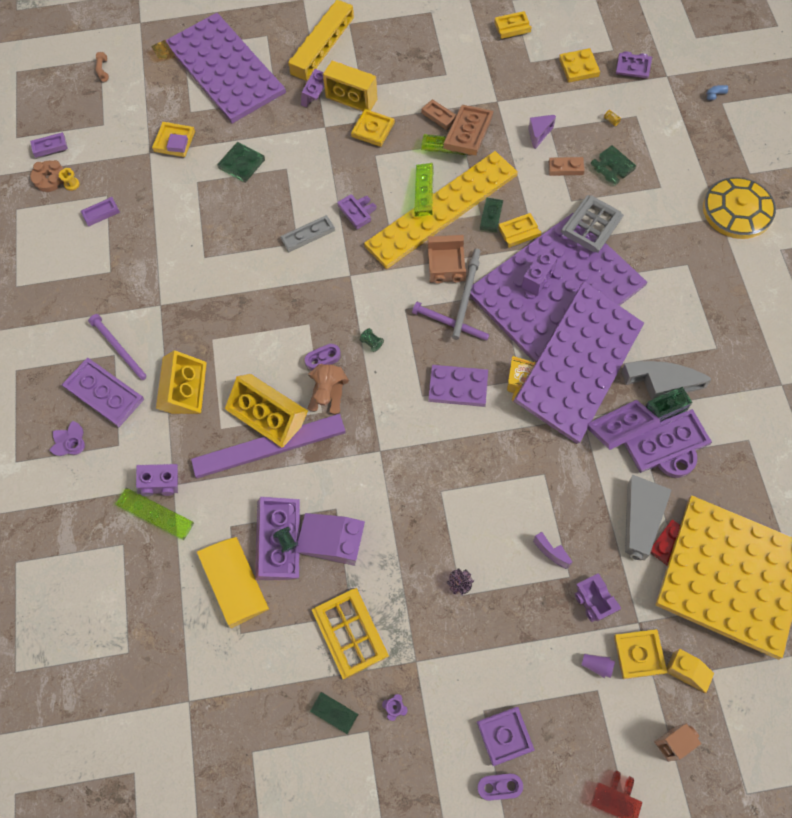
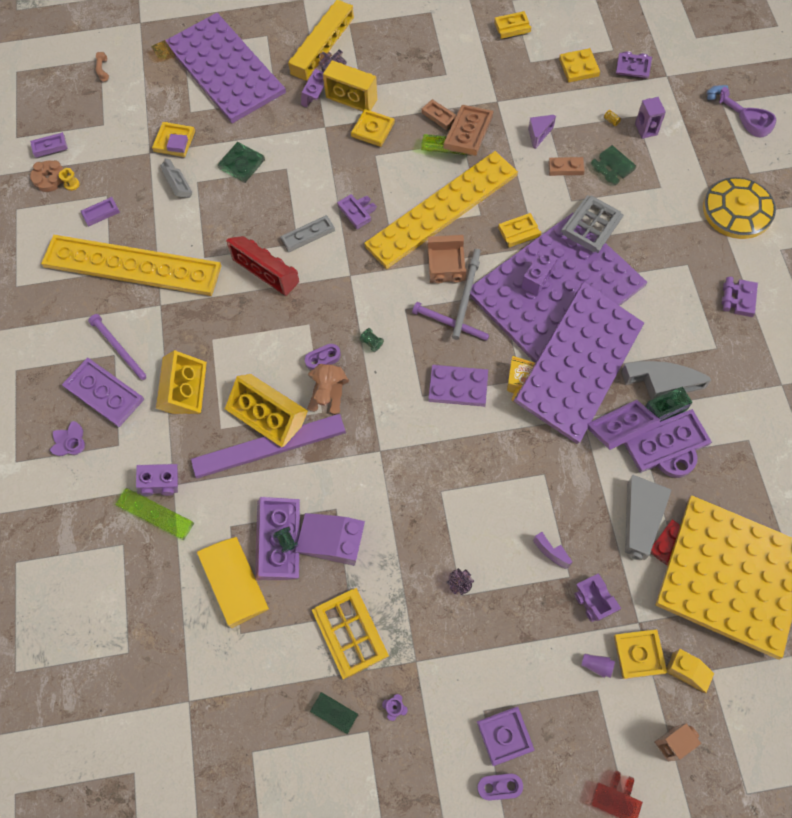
clear neon green tile [414,163,434,217] -> none
clear green plate [480,197,503,233] -> none
none -> yellow plate [41,234,222,296]
none -> light grey hinge [160,158,192,198]
none -> red slope [226,236,300,296]
none -> hips [318,49,347,72]
none -> medium lavender brick [635,97,666,139]
none -> medium lavender piece [719,86,776,138]
none -> medium lavender plate [722,277,758,317]

